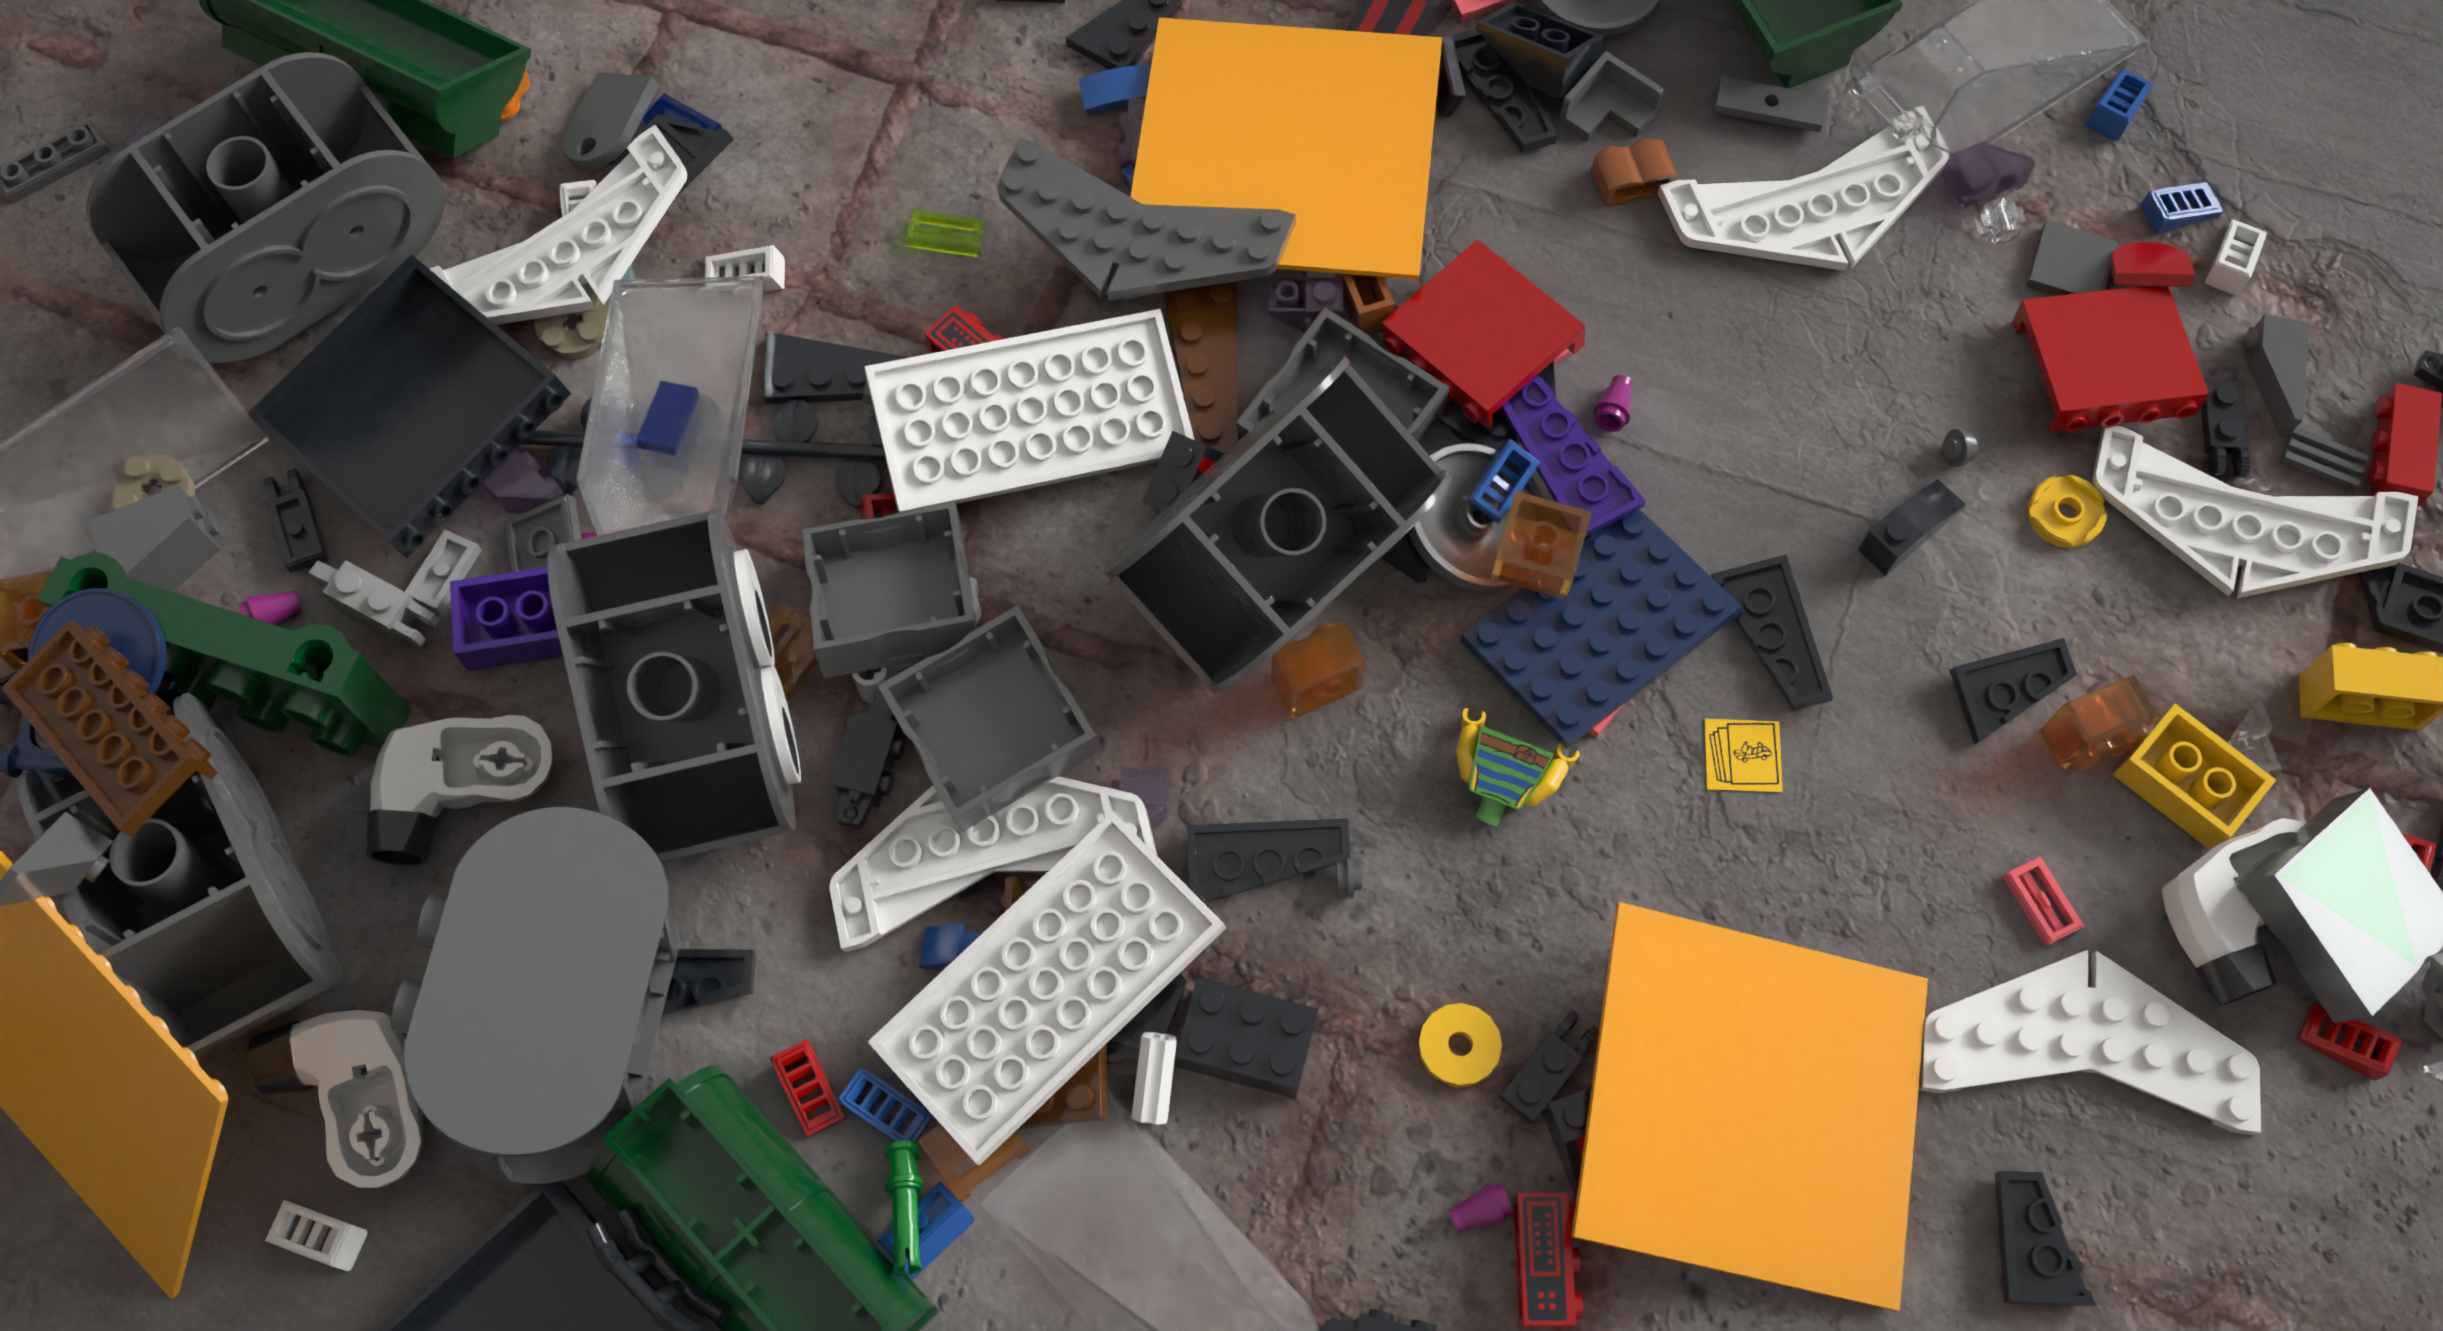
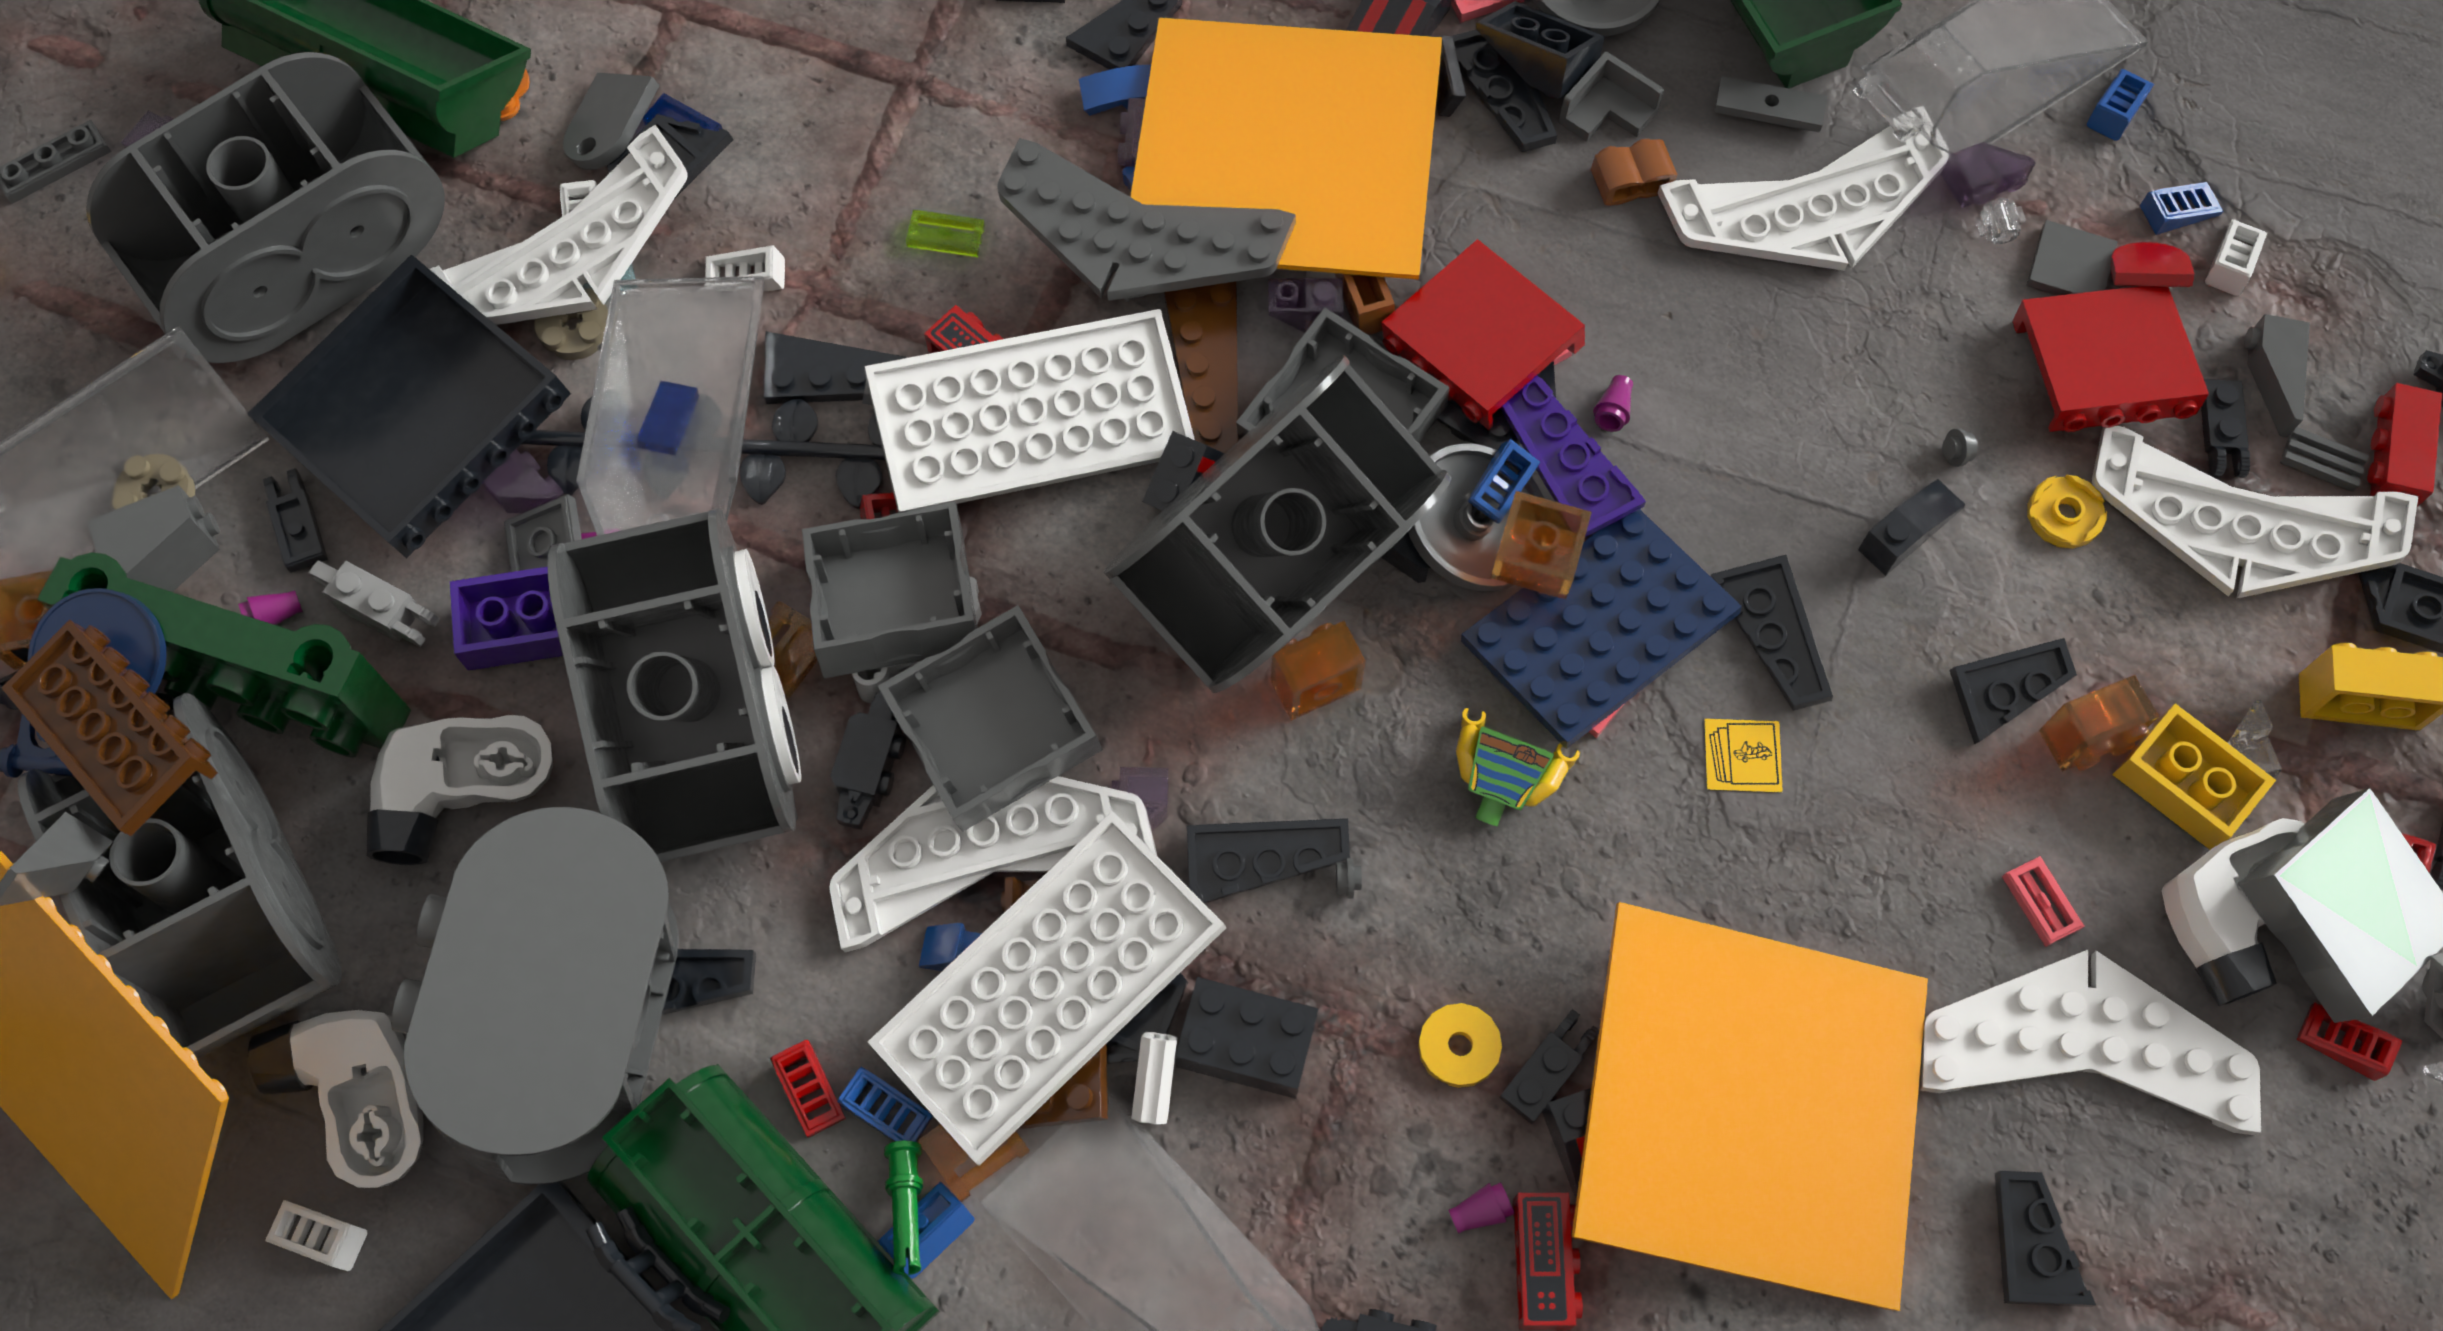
light grey plate [405,529,482,614] -> none

